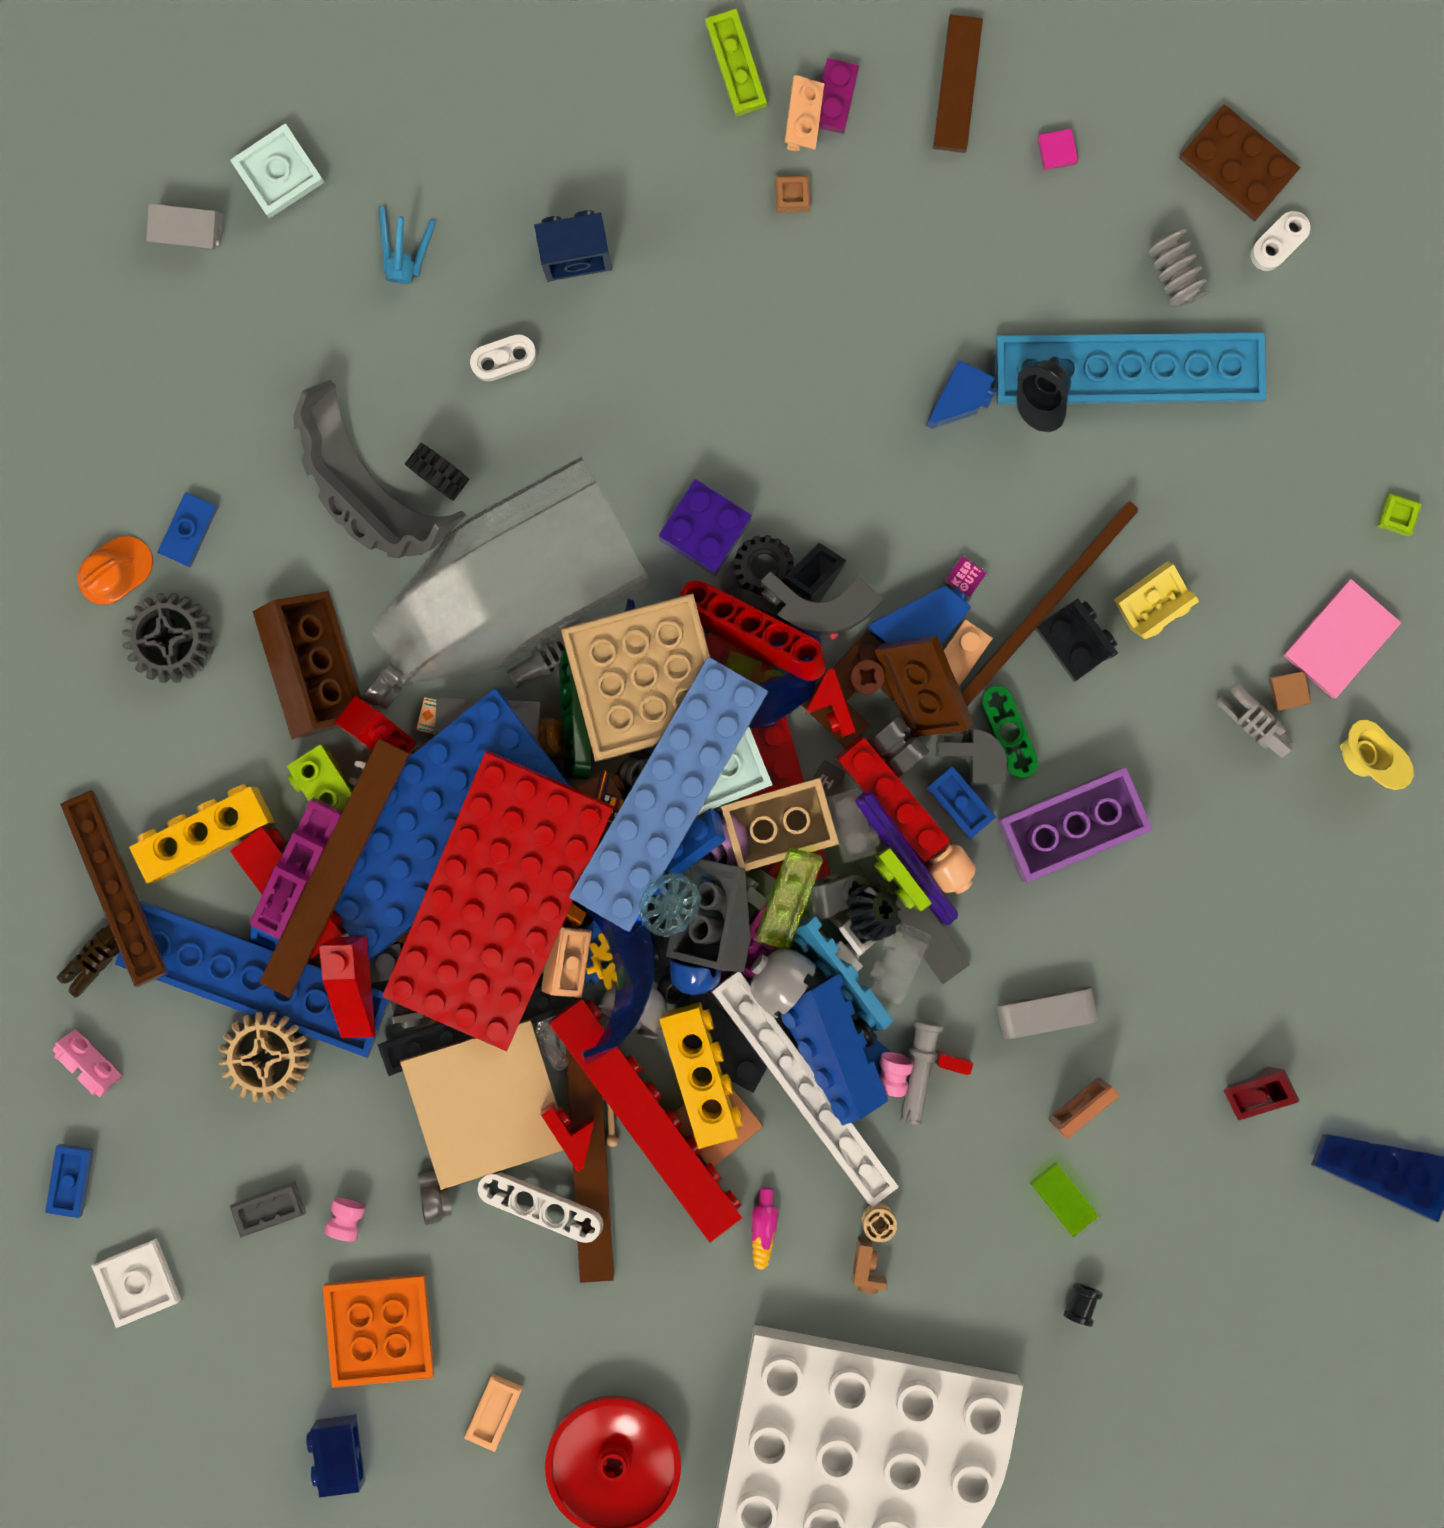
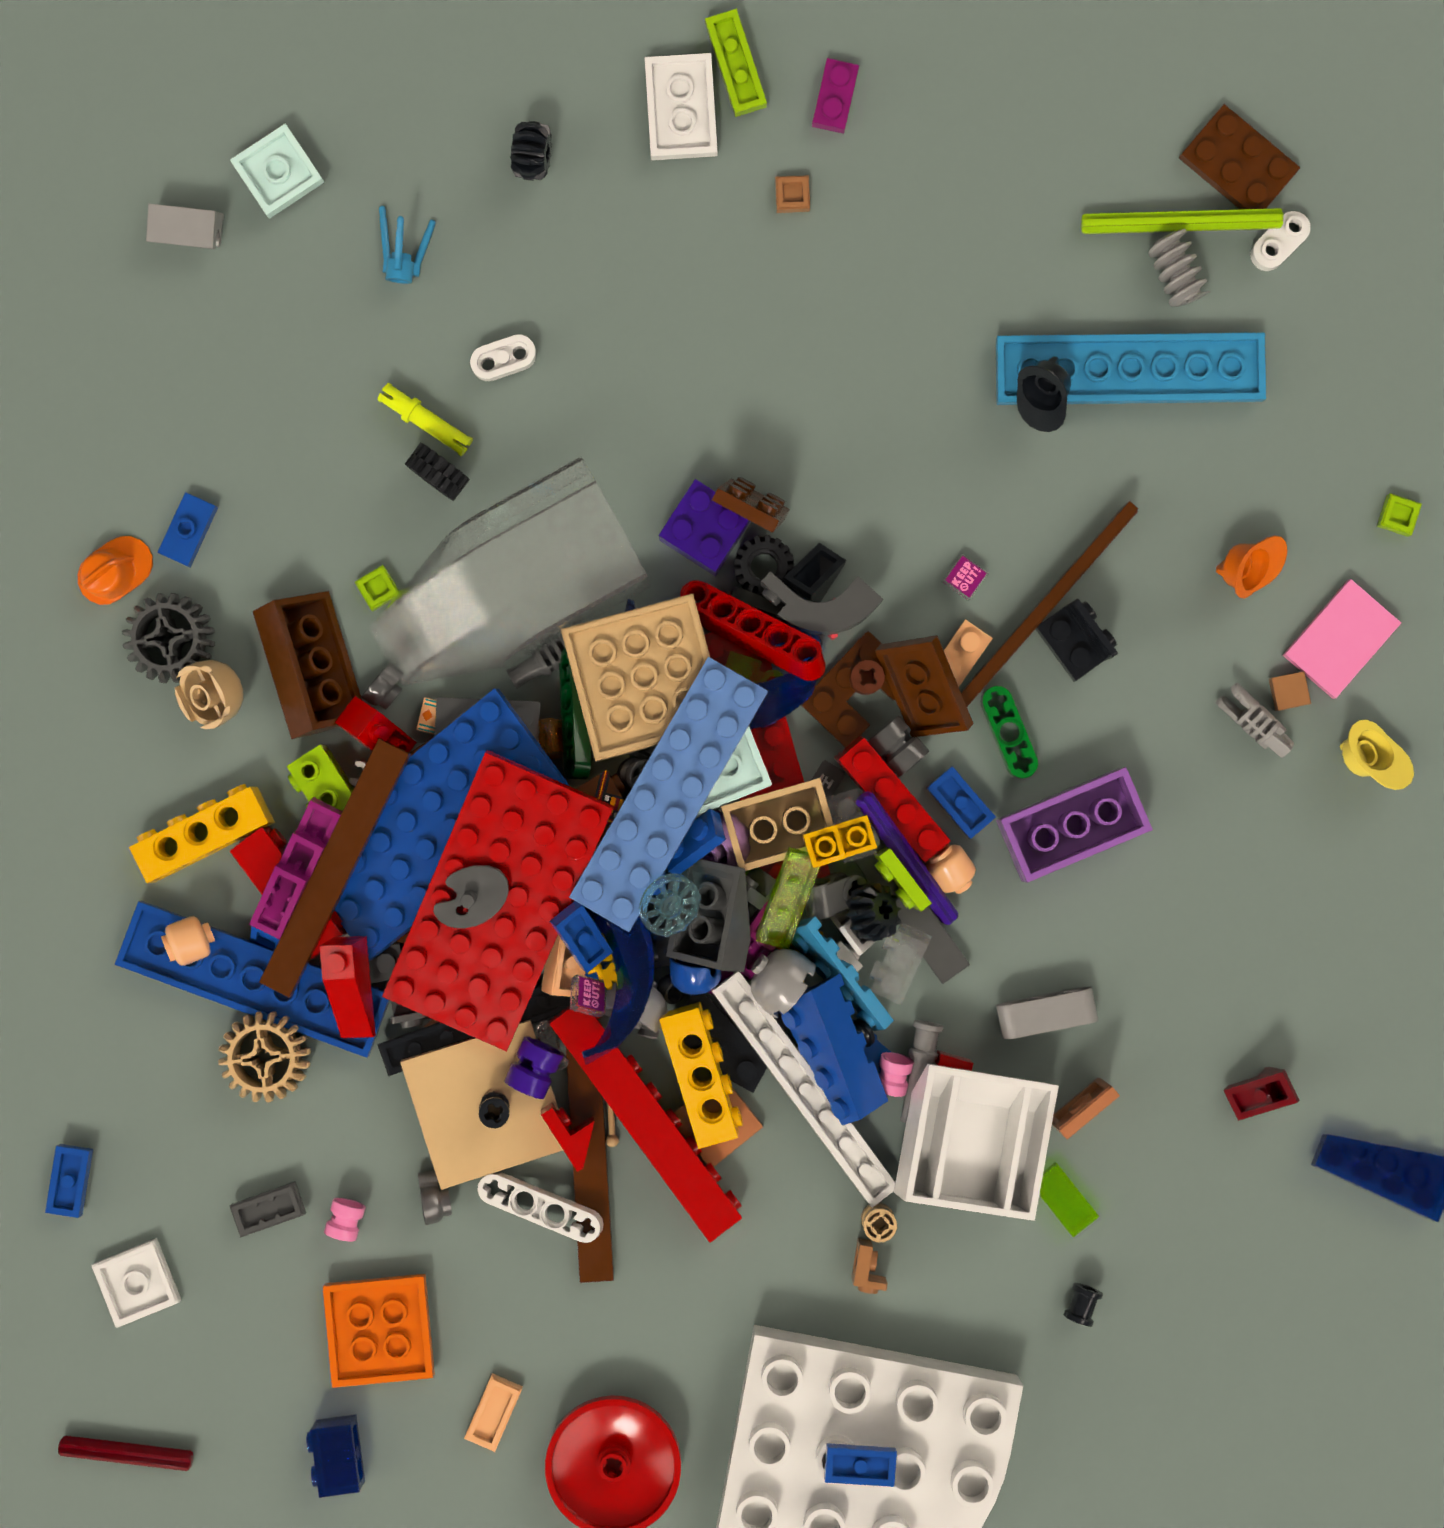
bright pink hinge [52,1029,123,1098] -> none
dark brown hinge [57,925,120,998] -> none
reddish brown tile [60,790,169,987] -> none
dark grey windscreen [293,380,467,558] -> none
dark blue brick [534,210,612,282] -> none
dark pink piece [751,1187,779,1270] -> none
light nougat hinge [785,75,824,151] -> none
red slope [805,668,856,738] -> none
blue slope [866,586,971,644] -> none
blue slope [926,360,996,429] -> none
reddish brown tile [933,14,983,153] -> none
dark grey brick [936,729,1007,784] -> none
dark pink tile [1037,128,1078,171] -> none
light yellow bracket [1113,561,1199,639] -> none
none -> dark red axle [58,1435,194,1471]
none -> light nougat head [161,916,215,966]
none -> tan cylinder [175,660,243,729]
none -> lime tile [355,565,402,611]
none -> neon yellow pin [377,383,473,456]
none -> dark grey piece [433,865,509,928]
none -> black bush [479,1091,510,1129]
none -> dark purple wheel [504,1037,564,1099]
none -> black gear [510,121,552,181]
none -> blue plate [550,901,613,973]
none -> tile [570,974,606,1017]
none -> white plate [645,53,718,160]
none -> reddish brown plate [712,477,790,533]
none -> yellow slope [803,815,877,868]
none -> blue plate [824,1443,897,1487]
none -> white slope [894,1064,1059,1221]
none -> lime axle [1081,208,1284,234]
none -> orange piece [1216,535,1288,599]

